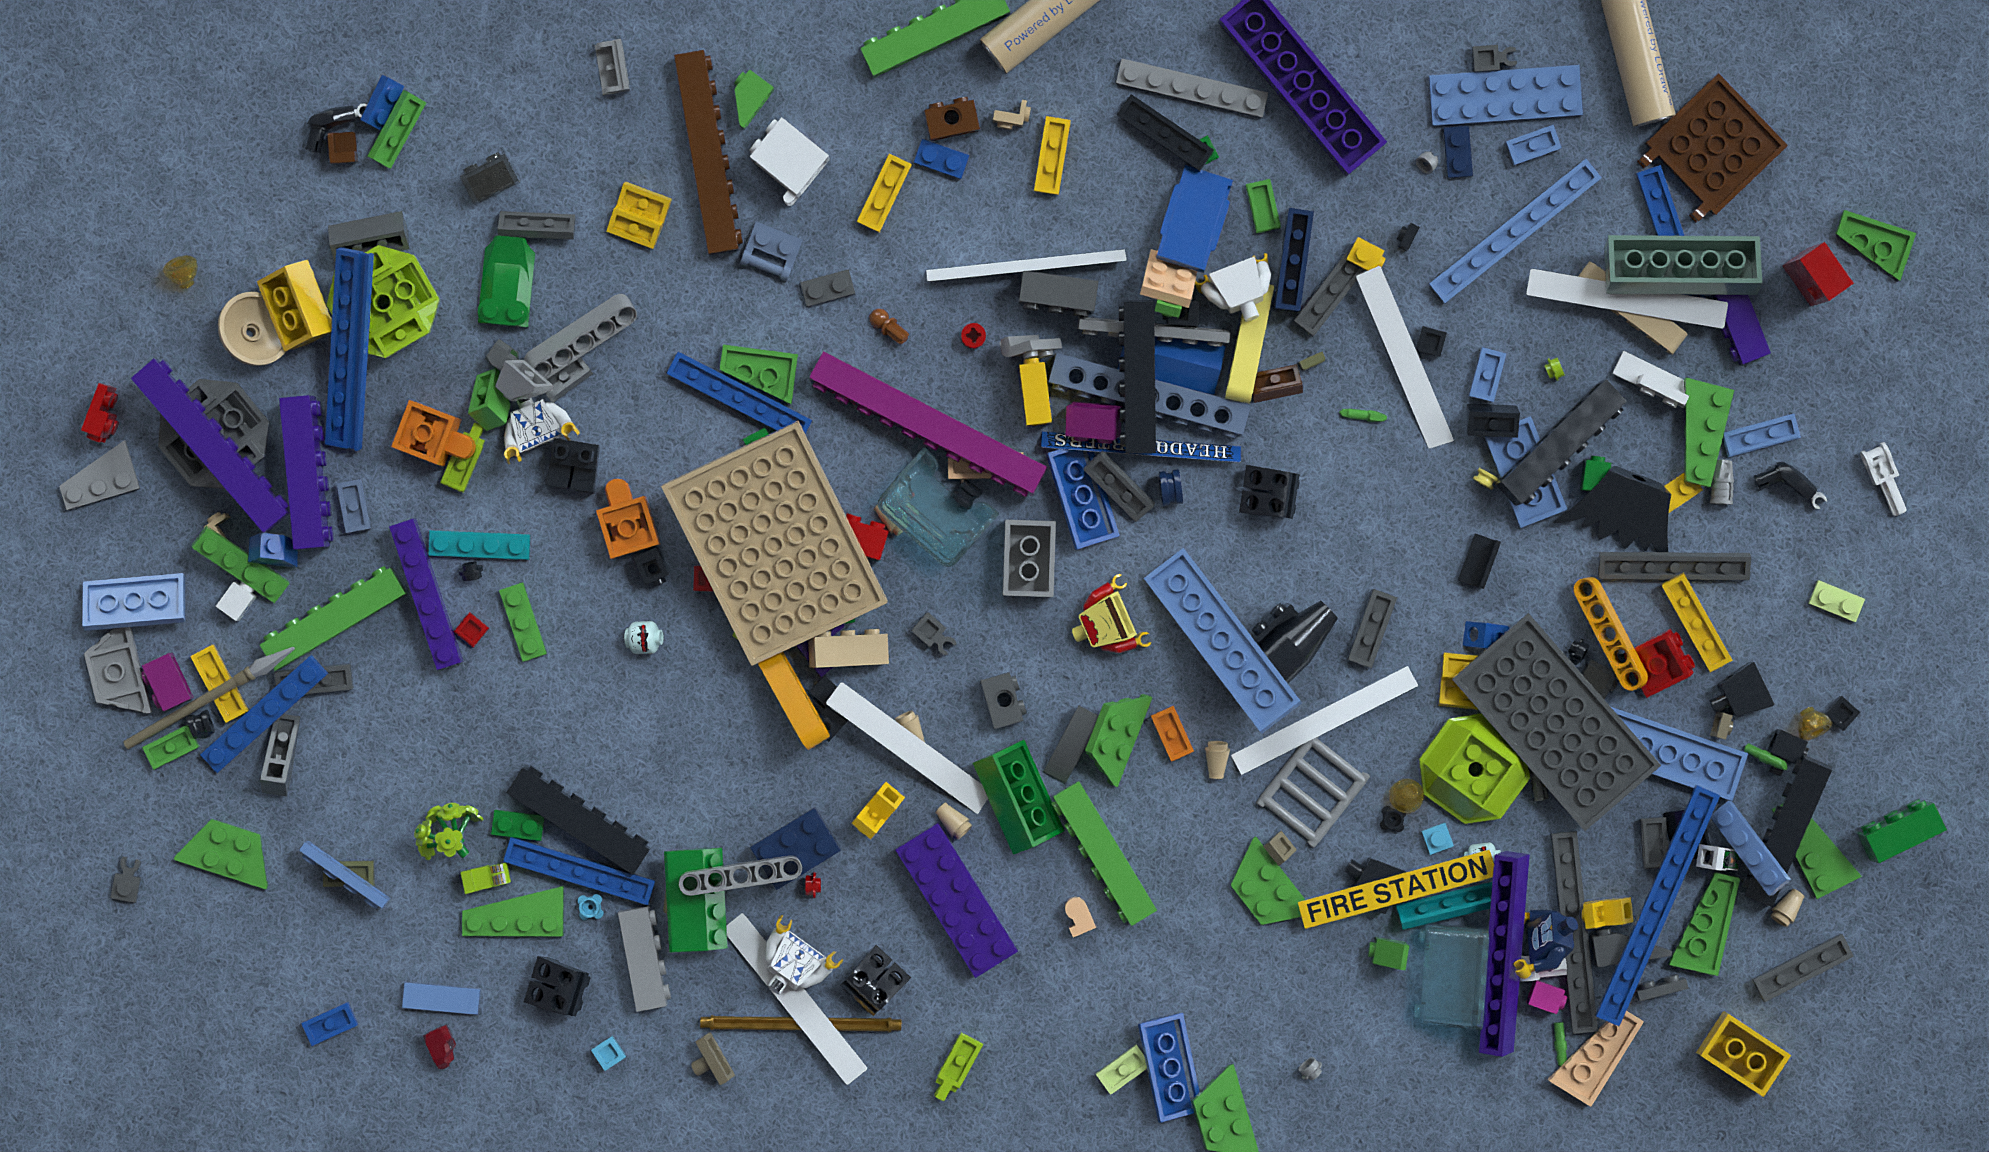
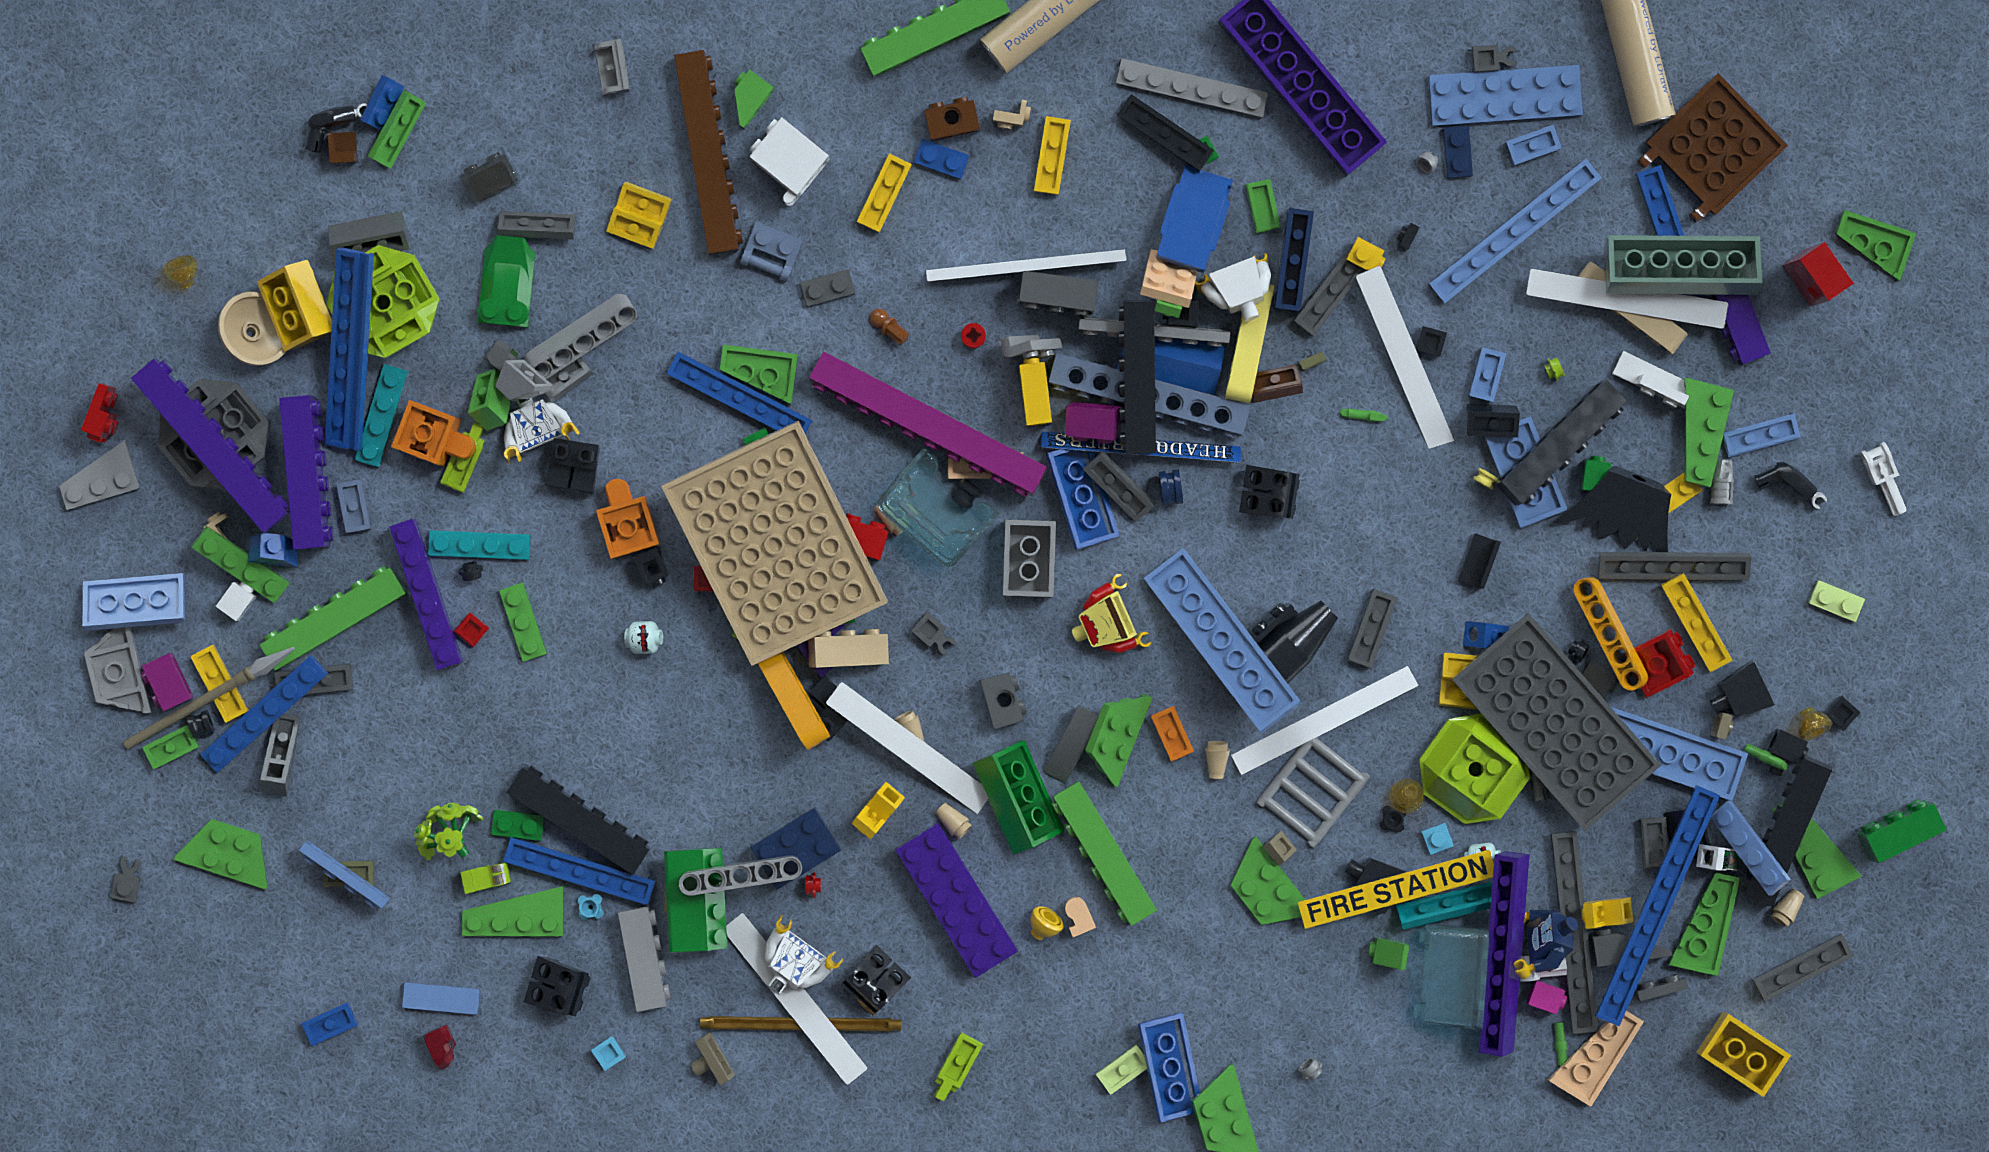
none -> teal plate [355,364,408,467]
none -> yellow brick [1030,906,1064,940]

